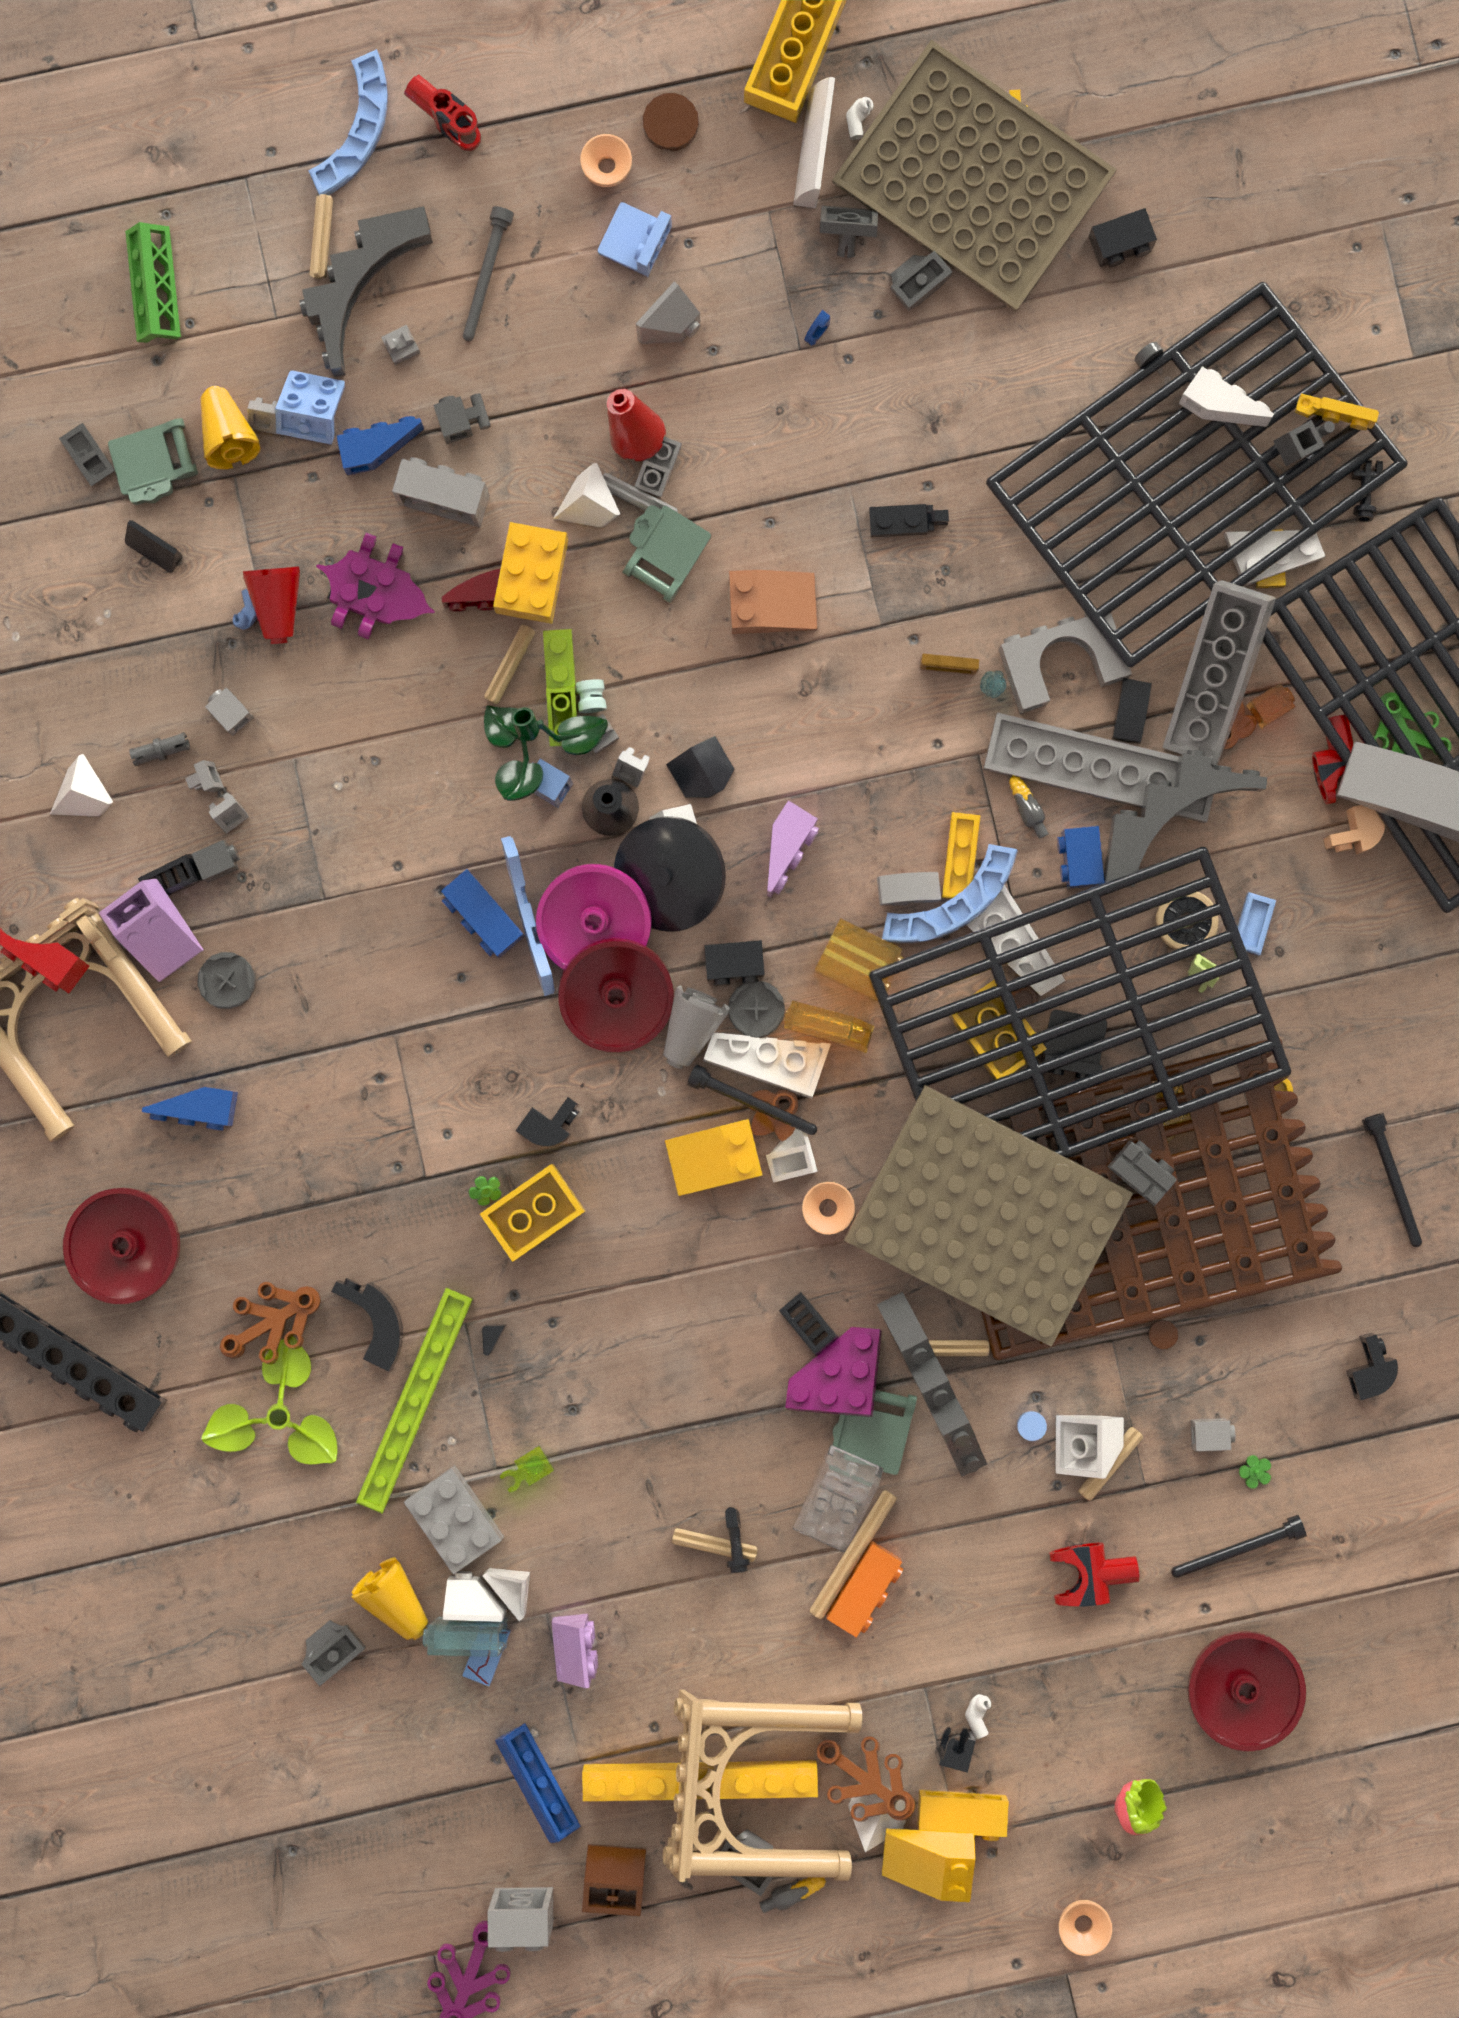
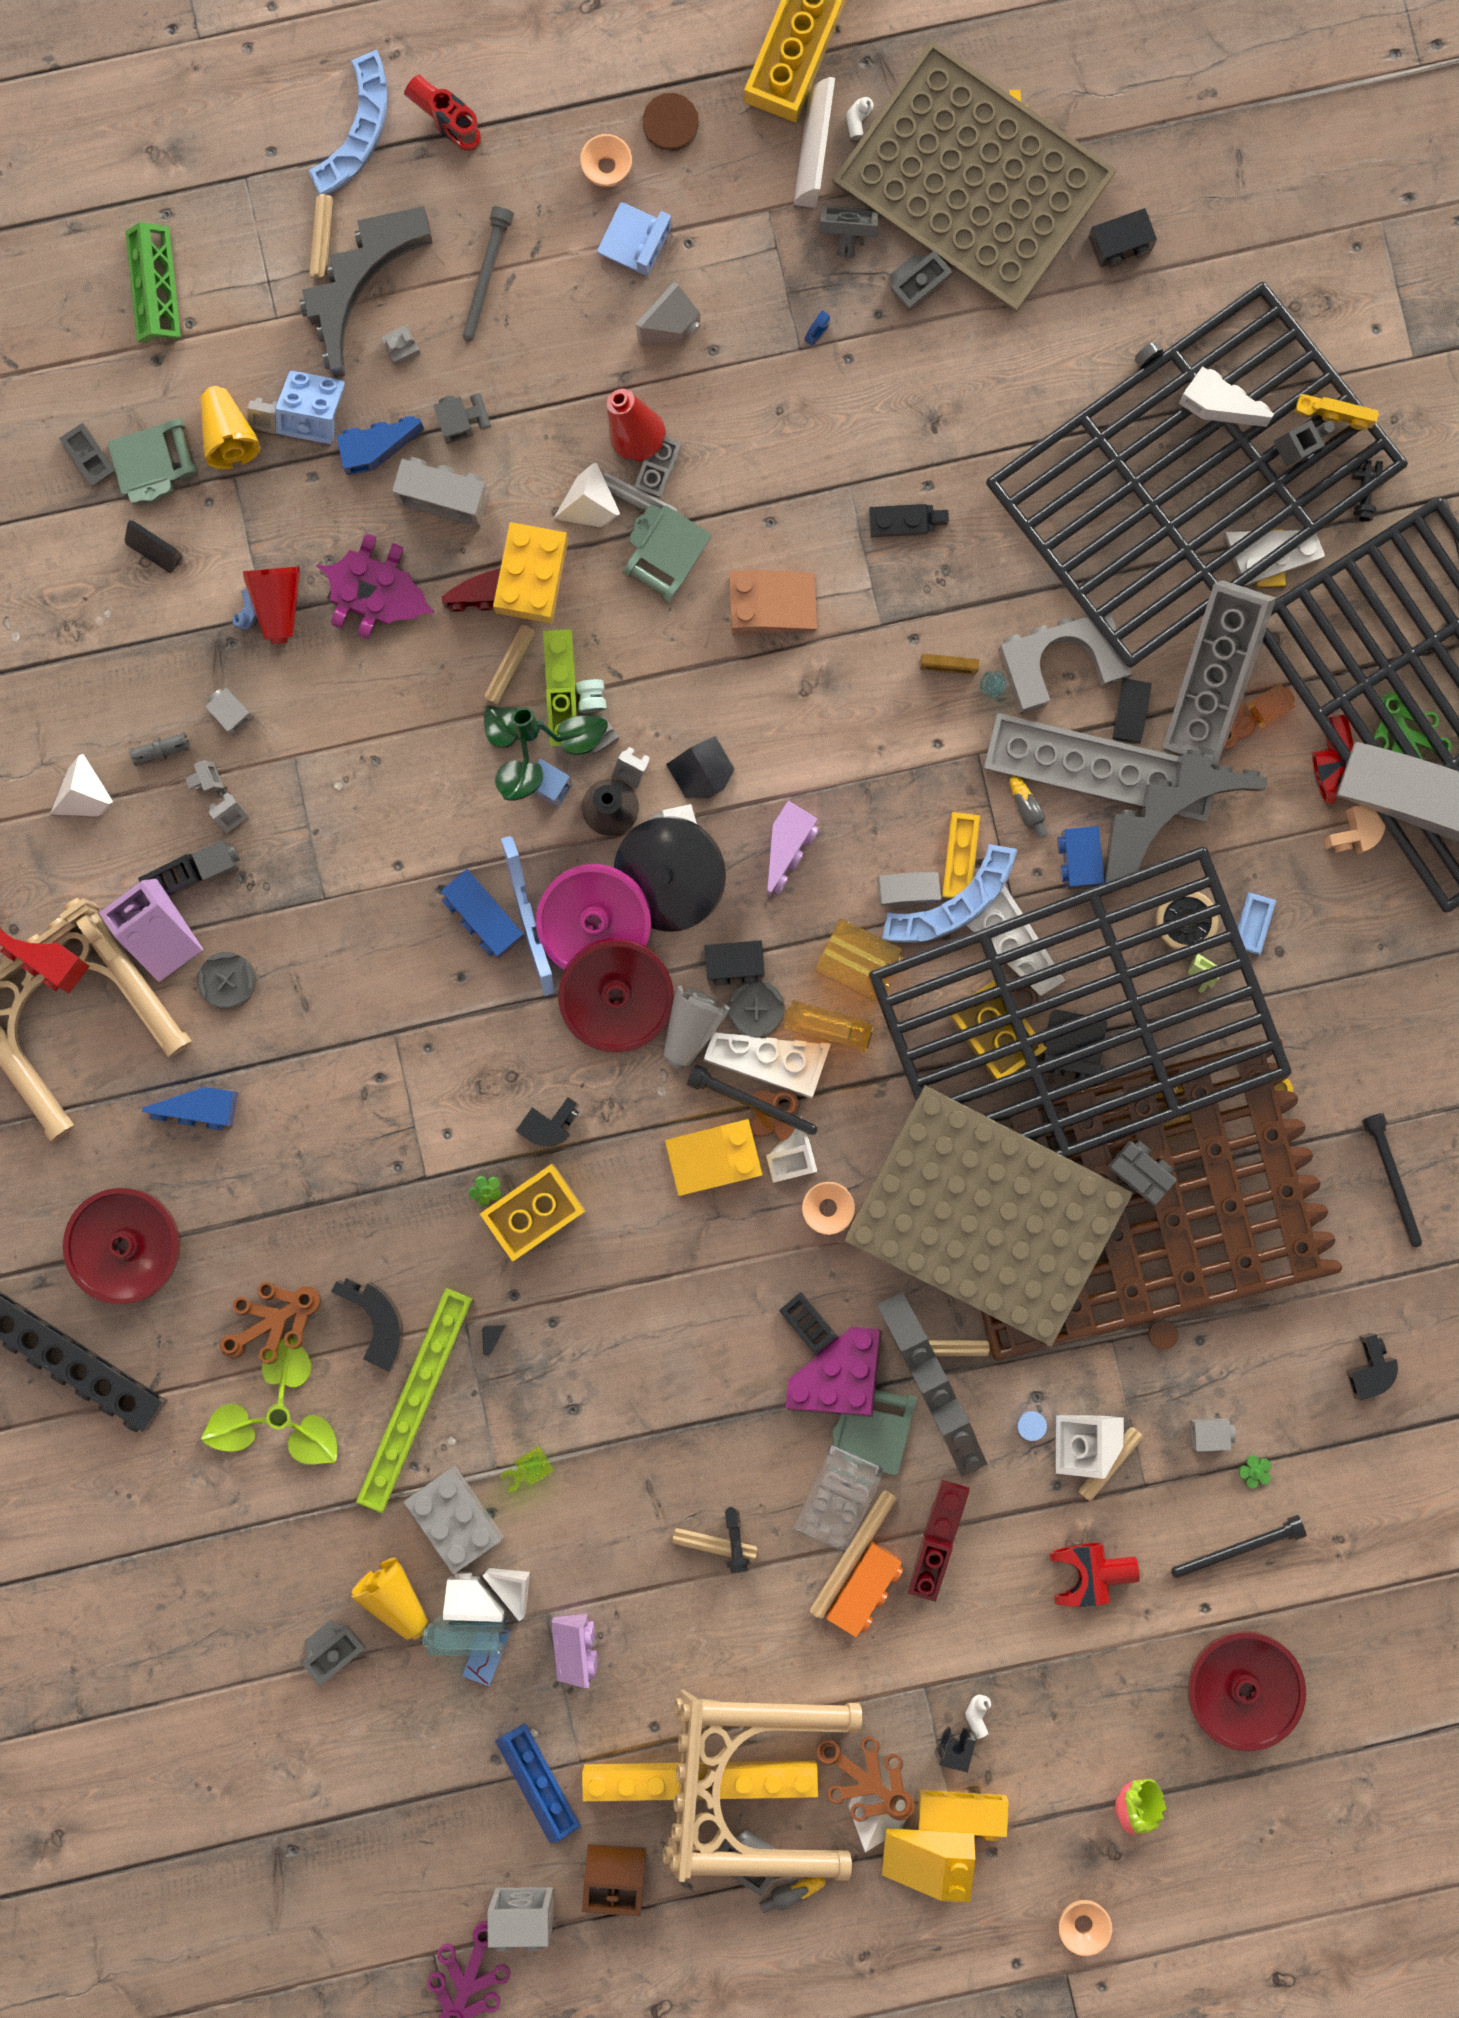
none -> dark red slope [908,1479,970,1602]

